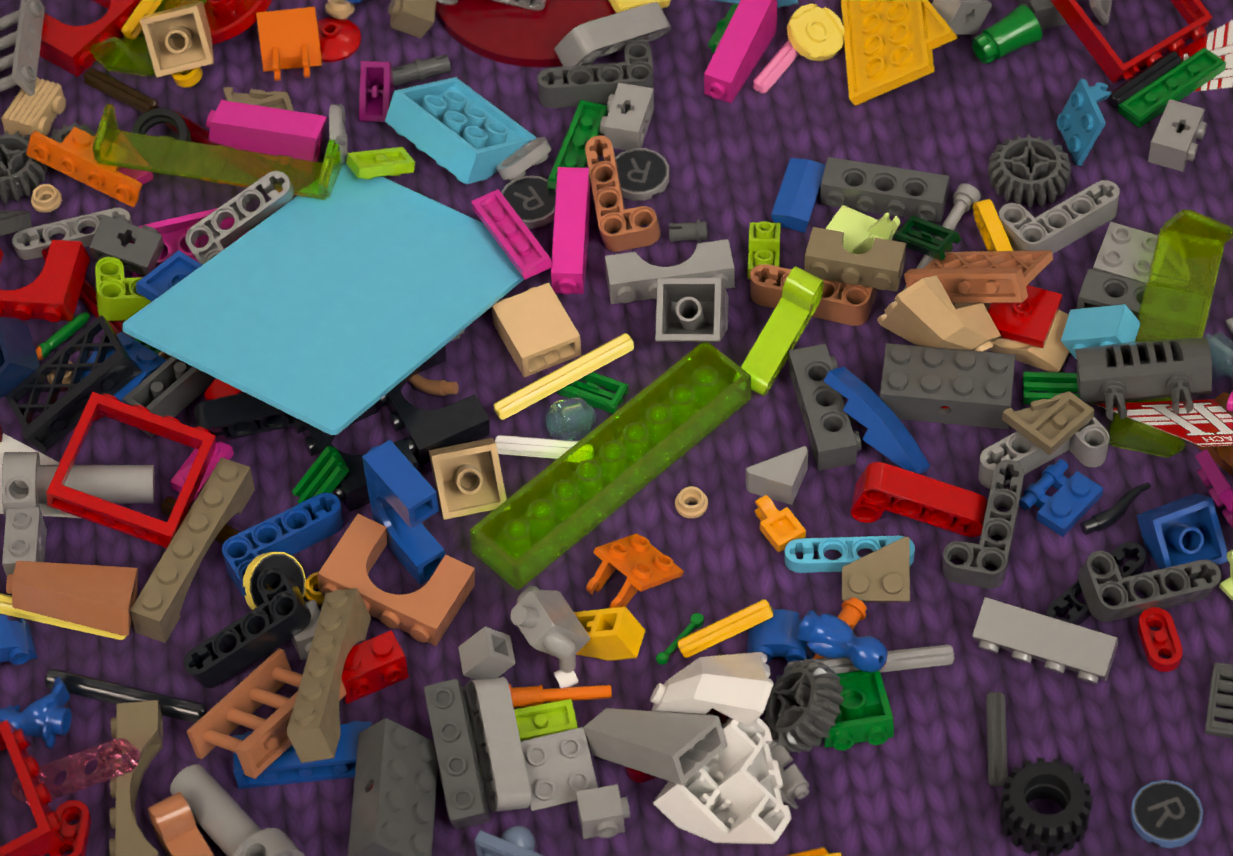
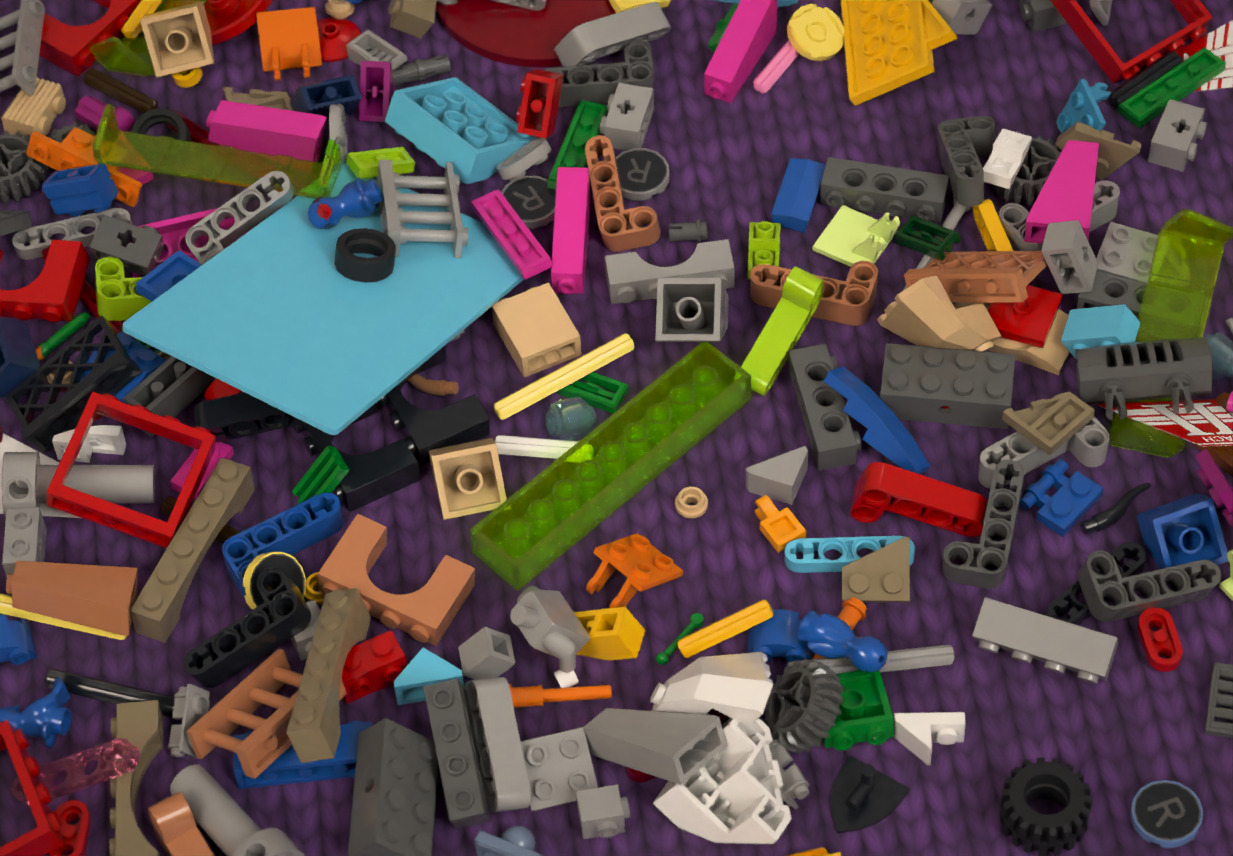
tan plate [31,184,62,213] -> none
blue arch [362,440,445,585] -> none
lime plate [514,699,578,742] -> none
dark tan arch [804,227,906,292] -> none
green plant [971,4,1042,64] -> none
dark grey axle [986,692,1008,787] -> none
green tile [1023,372,1079,404] -> none
none -> blue brick [42,163,118,217]
none -> white slope [52,425,126,463]
none -> magenta piece [75,95,136,142]
none -> light grey hinge [168,684,210,759]
none -> dark blue brick [290,75,362,121]
none -> blue animal [307,177,383,229]
none -> black tyre [334,228,396,283]
none -> light grey slope [346,30,408,71]
none -> light grey fence [377,160,468,258]
none -> medium azure slope [394,647,464,705]
none -> red brick [516,68,564,138]
none -> black shield [830,755,910,833]
none -> white slope [894,712,965,765]
none -> dark grey beam [938,116,995,206]
none -> white slope [983,128,1032,189]
none -> dark pink slope [1024,140,1099,244]
none -> light grey brick [1041,220,1098,294]
none -> dark tan wing [1055,122,1142,181]

